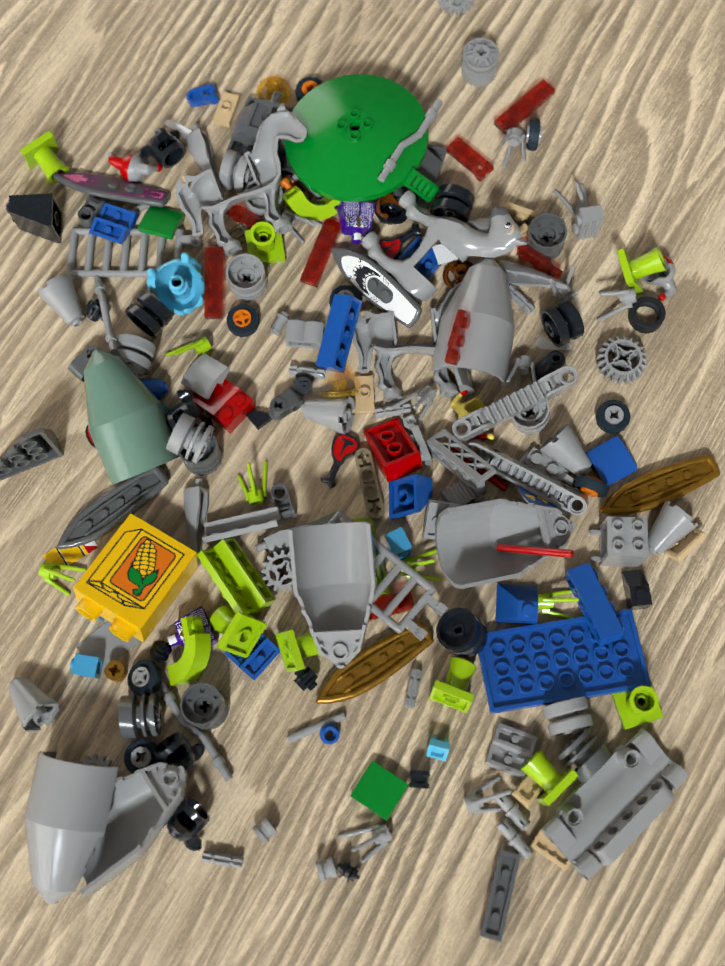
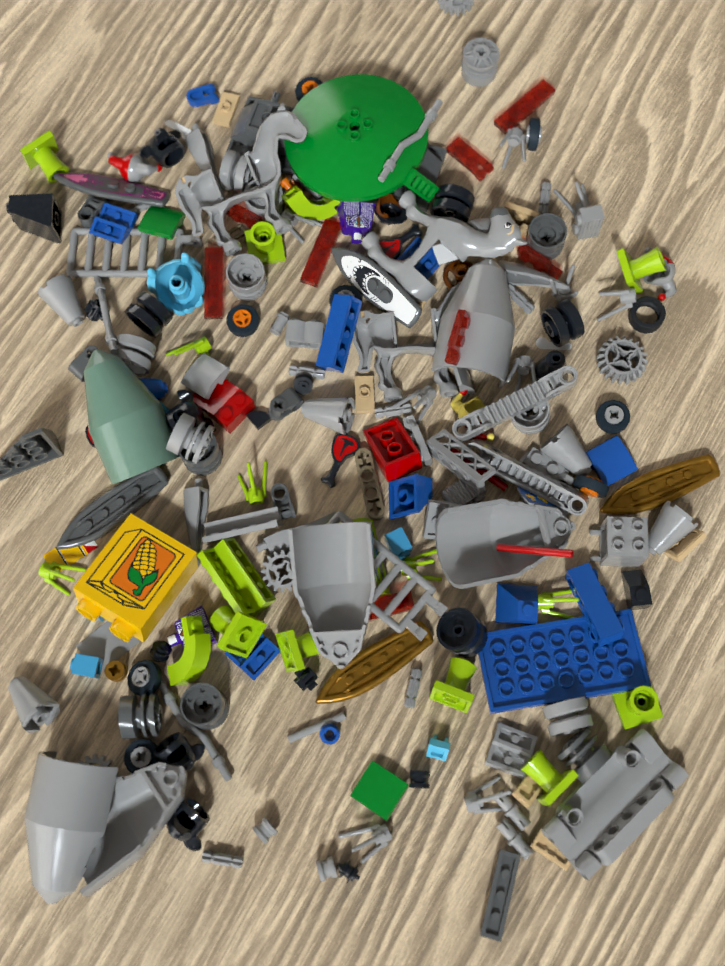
clear yellow piece [256,77,290,104] -> none
clear yellow piece [322,380,359,397] -> none
none -> light grey axle [538,182,552,215]

